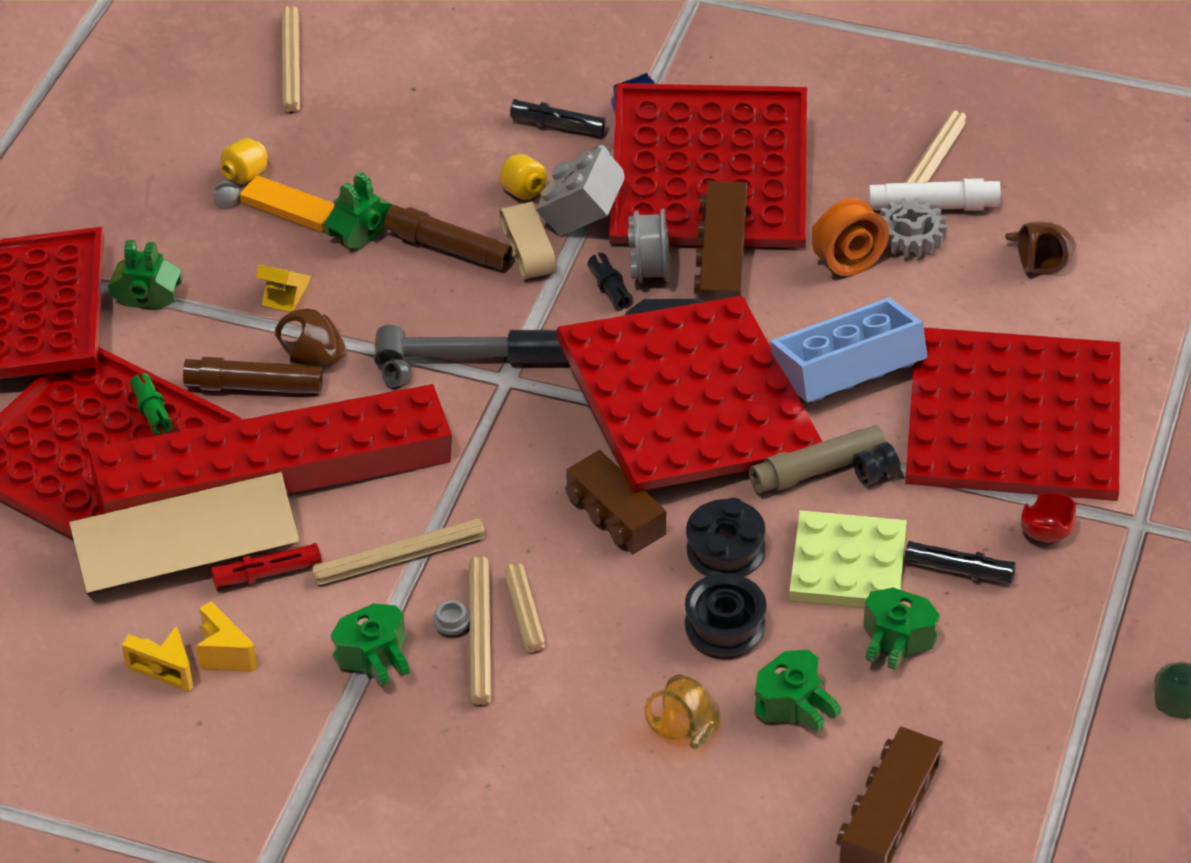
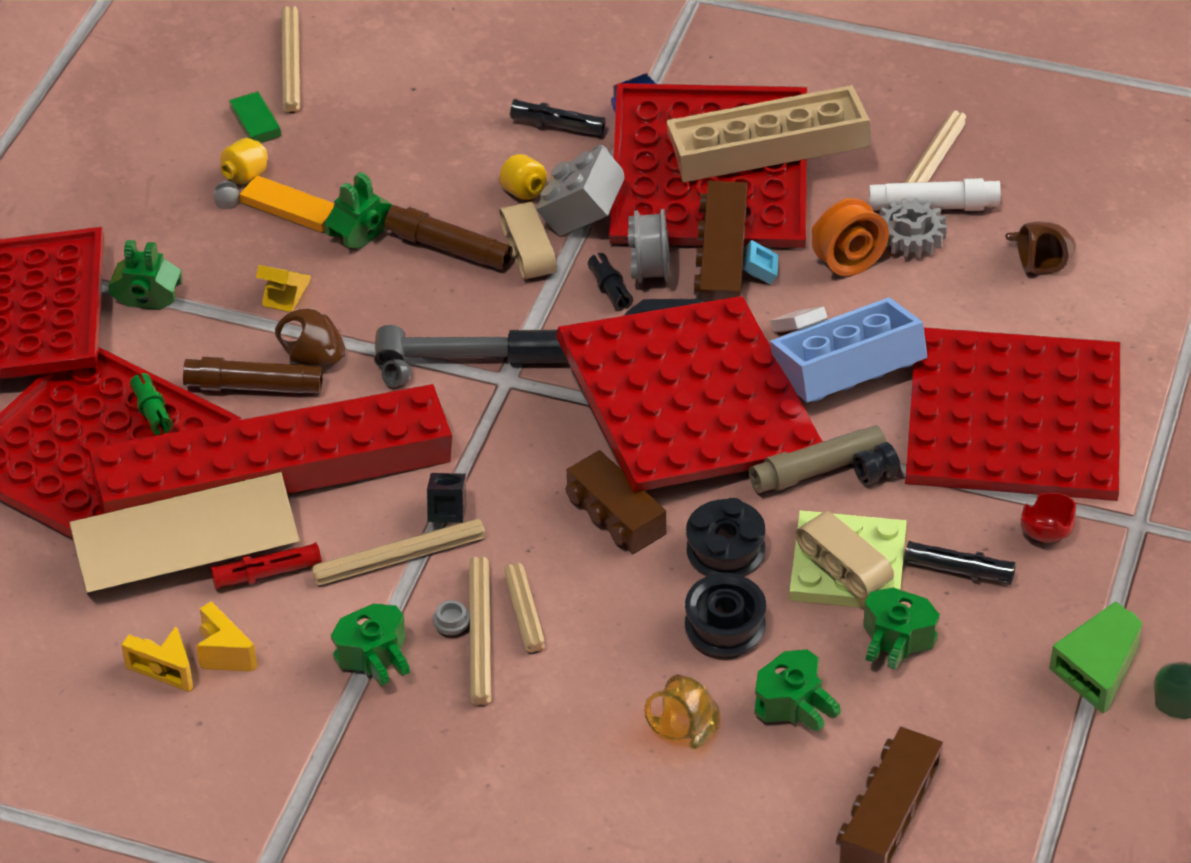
none -> green tile [229,91,281,143]
none -> black brick [427,473,466,523]
none -> tan arch [666,85,871,183]
none -> medium azure plate [743,240,779,284]
none -> white tile [770,307,828,333]
none -> tan beam [795,511,894,599]
none -> bright green slope [1049,601,1143,713]

